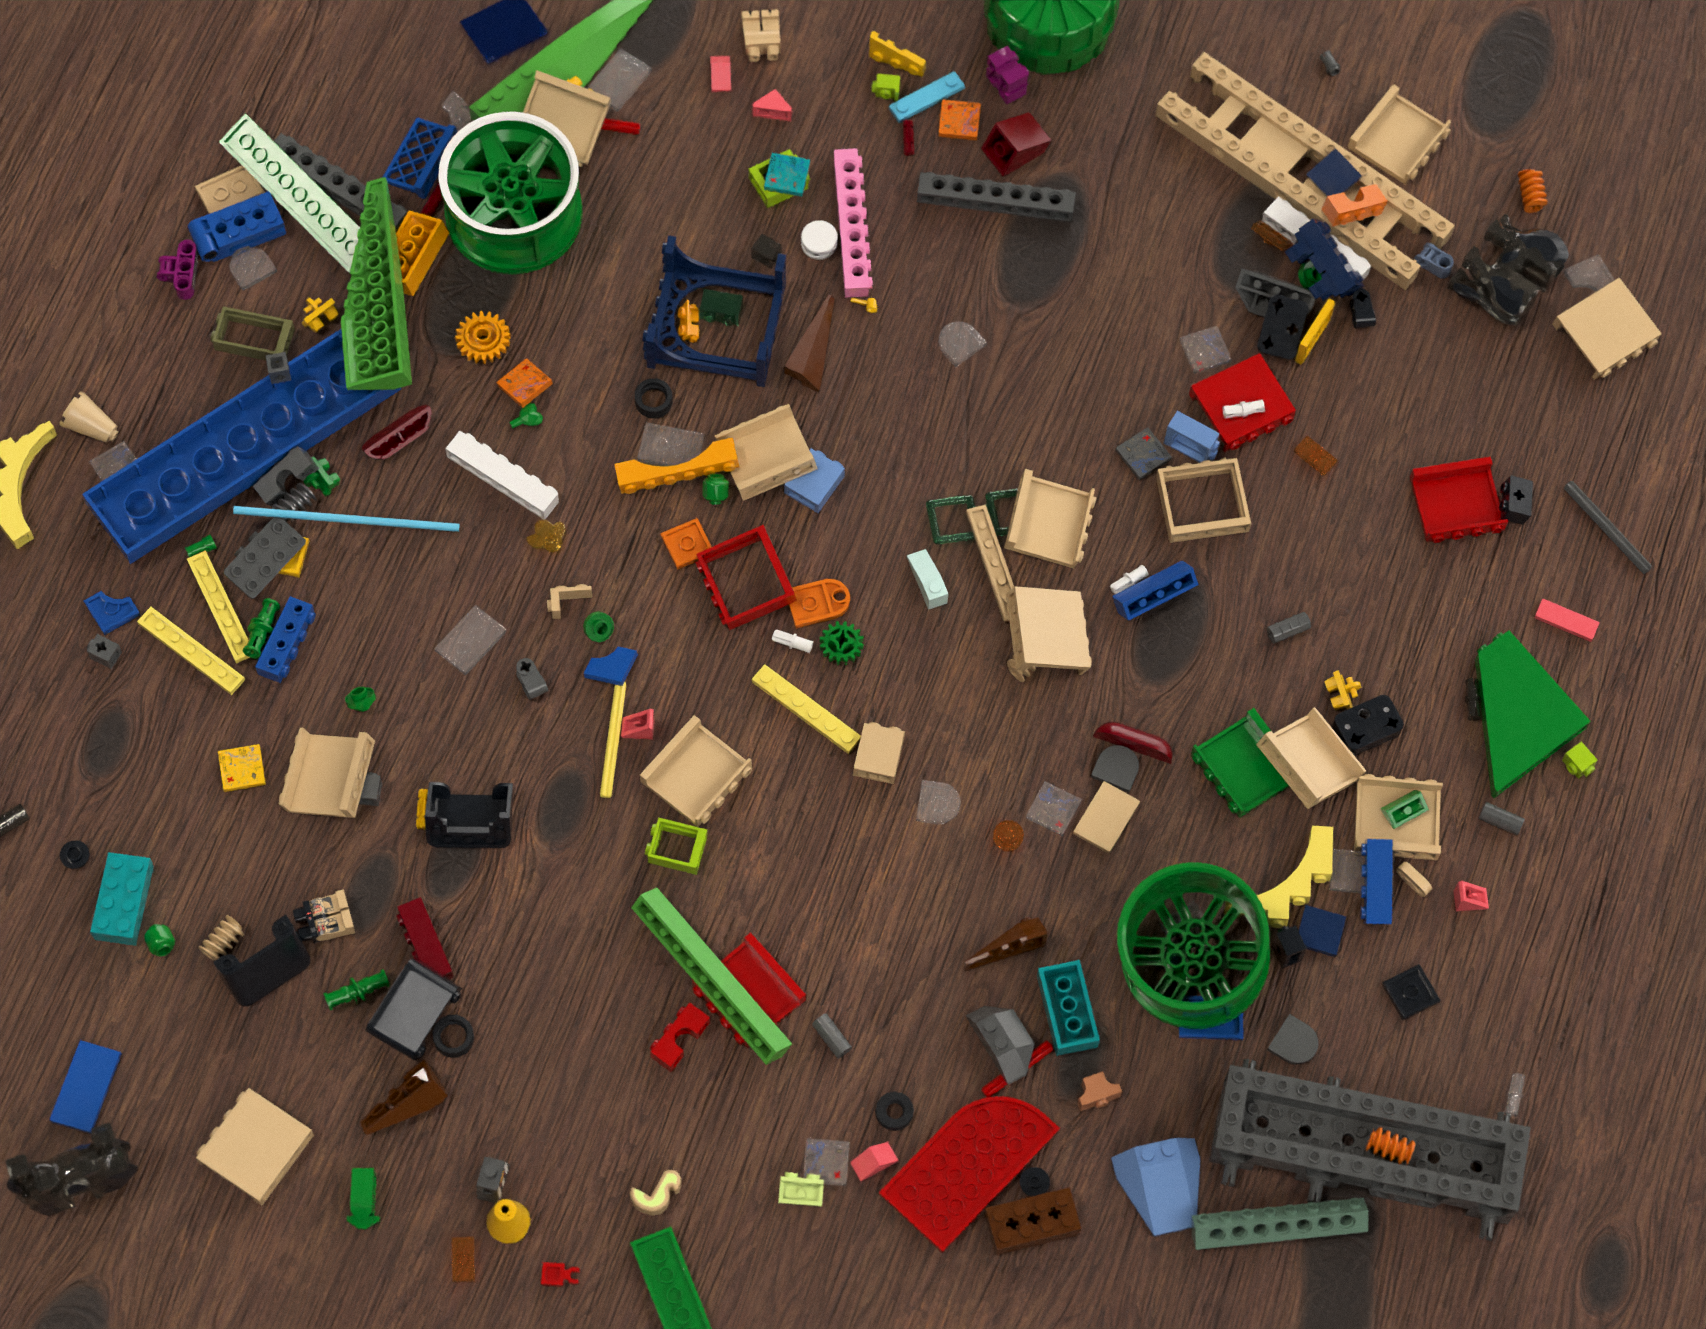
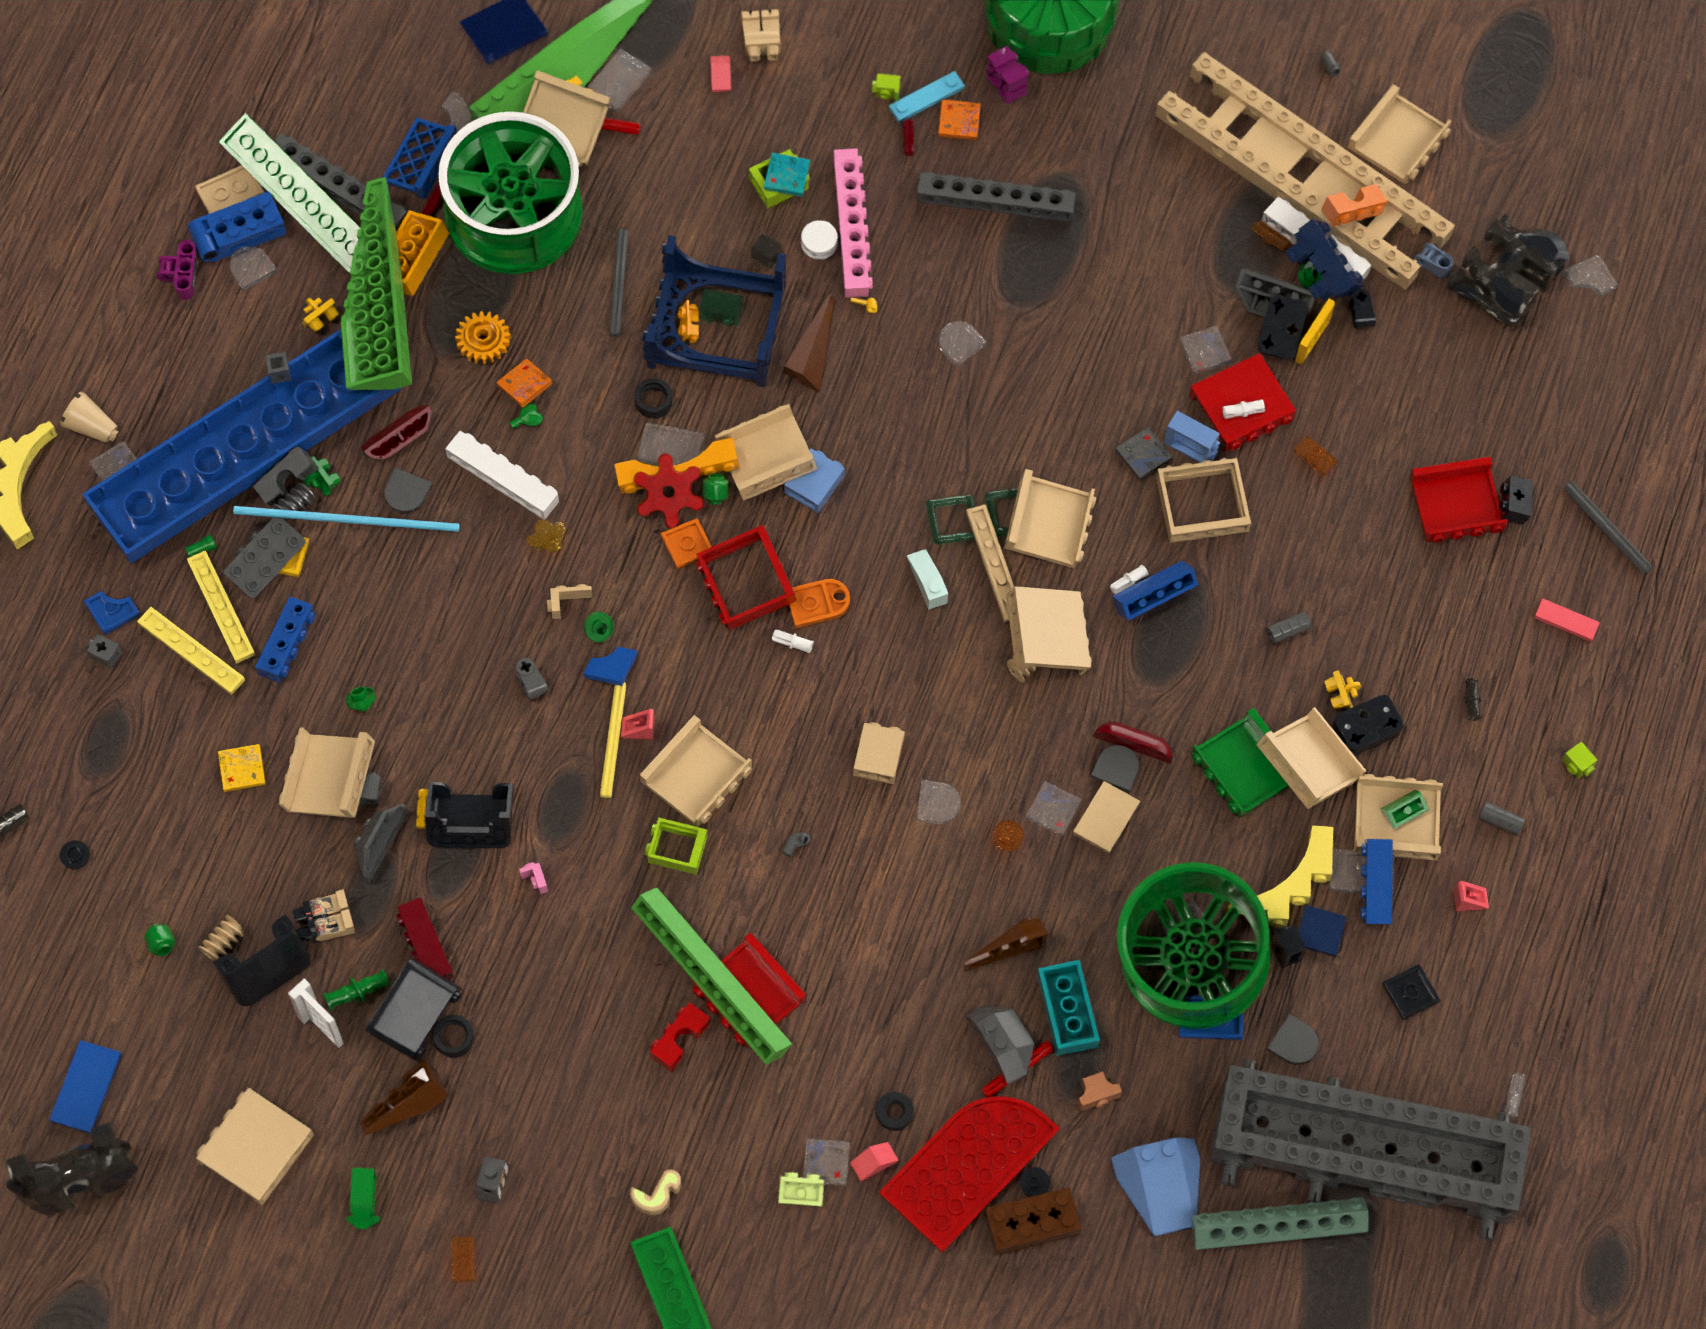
teal brick [90,852,154,946] -> none
olive window [211,306,295,363] -> none
green piece [243,598,280,659] -> none
clear tile [434,605,507,676] -> none
yellow cone [487,1199,530,1244] -> none
red plate [541,1262,580,1287] -> none
light yellow plate [752,664,861,754] -> none
coral slope [753,89,792,121] -> none
dark grey axle [812,1013,852,1059] -> none
green gear [819,621,864,665] -> none
yellow wing [869,31,926,76] -> none
dark red slope [981,112,1052,177] -> none
dark blue tile [1306,148,1362,197] -> none
orange piece [1365,1127,1415,1166] -> none
tan beam [1396,861,1432,897] -> none
green slope [1475,630,1591,798] -> none
orange piece [1518,169,1548,213] -> none
tan panel [1552,278,1662,380] -> none
none -> white fence [288,979,343,1048]
none -> dark grey wedge [354,804,408,884]
none -> dark grey tile [385,468,433,513]
none -> bright pink bracket [519,863,548,895]
none -> dark grey axle [609,229,628,337]
none -> red plate [633,454,704,529]
none -> dark grey arm [782,832,810,857]

